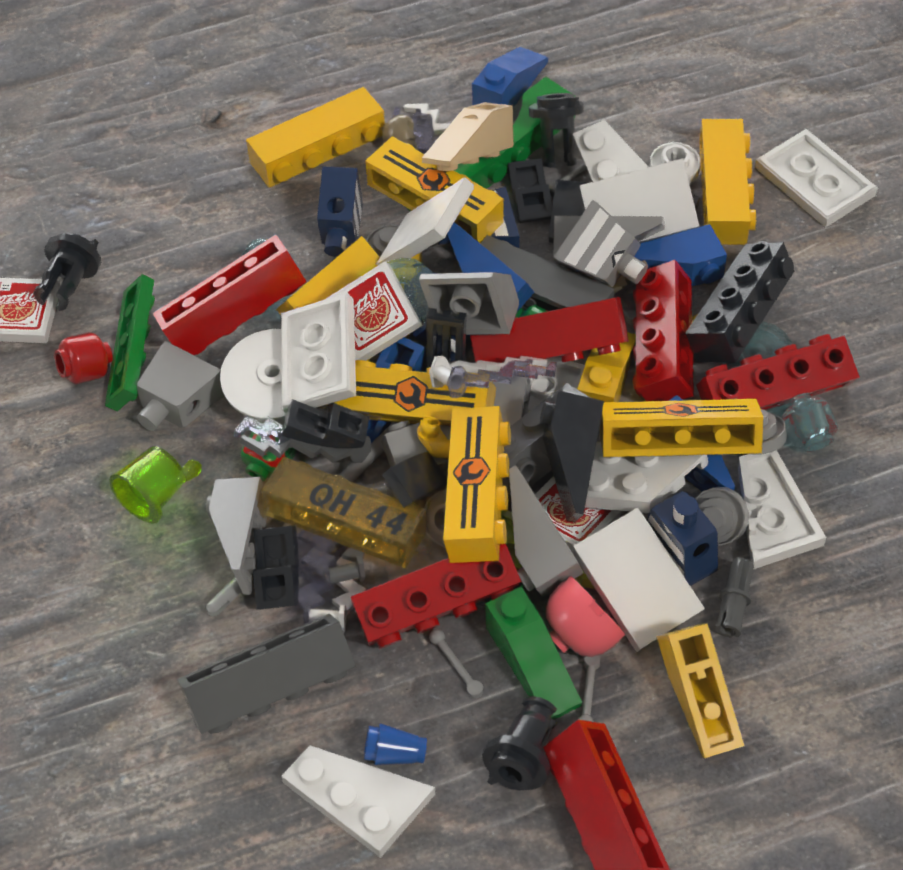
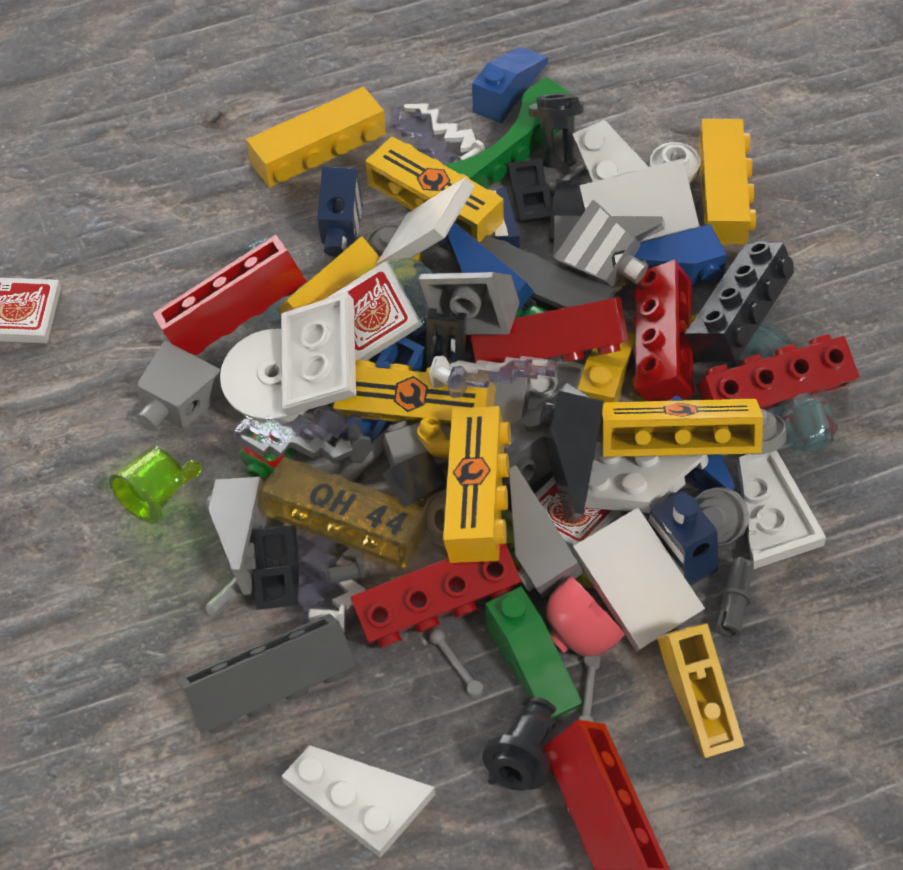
black piece [33,233,101,311] -> none
red head [54,332,113,384] -> none
green plate [105,274,155,412] -> none
black slope [281,399,370,448] -> none
blue cone [364,723,427,766] -> none
dark tan piece [382,115,417,148] -> none
tan slope [422,102,513,171] -> none
white tile [755,129,878,228] -> none

